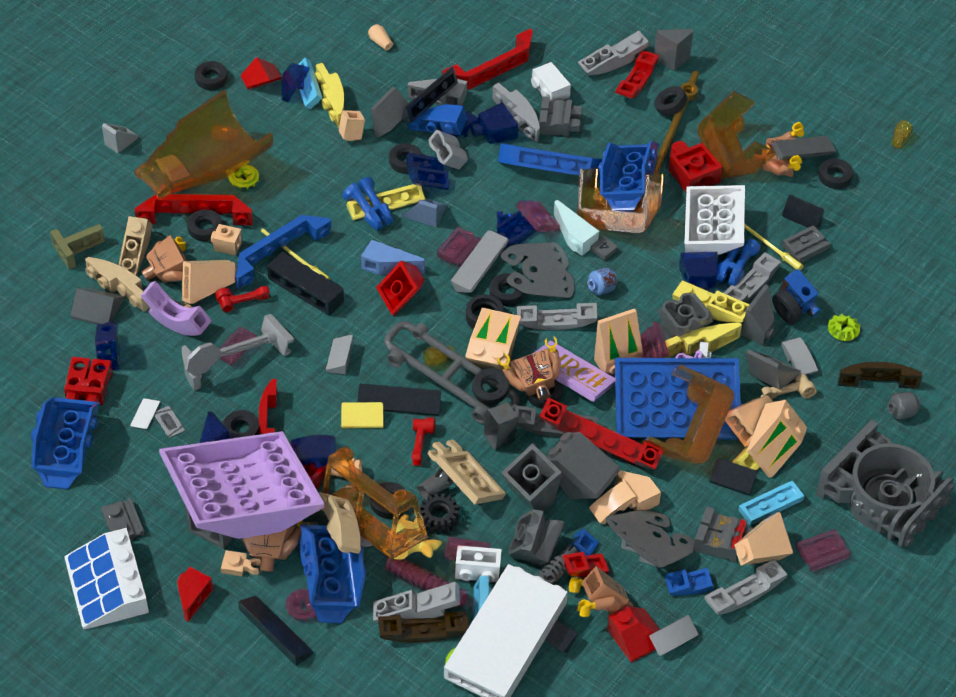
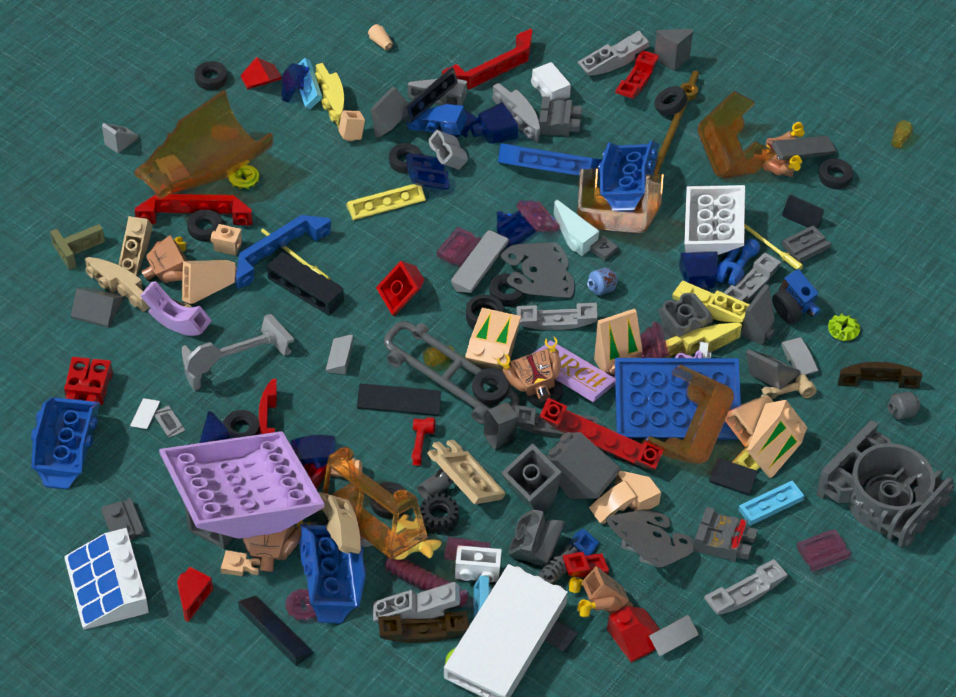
clear blue torso [95,322,120,370] -> none
red brick [215,286,270,312] -> none
clear pink plate [219,327,256,365] -> none
light yellow slope [341,402,383,428] -> none
blue piece [342,177,394,231] -> none
medium blue slope [361,240,425,275] -> none
sand blue slope [401,200,447,227] -> none
blue slope [664,568,714,596] -> none
red brick [668,141,723,193] -> none
light nougat slope [735,512,793,566] -> none

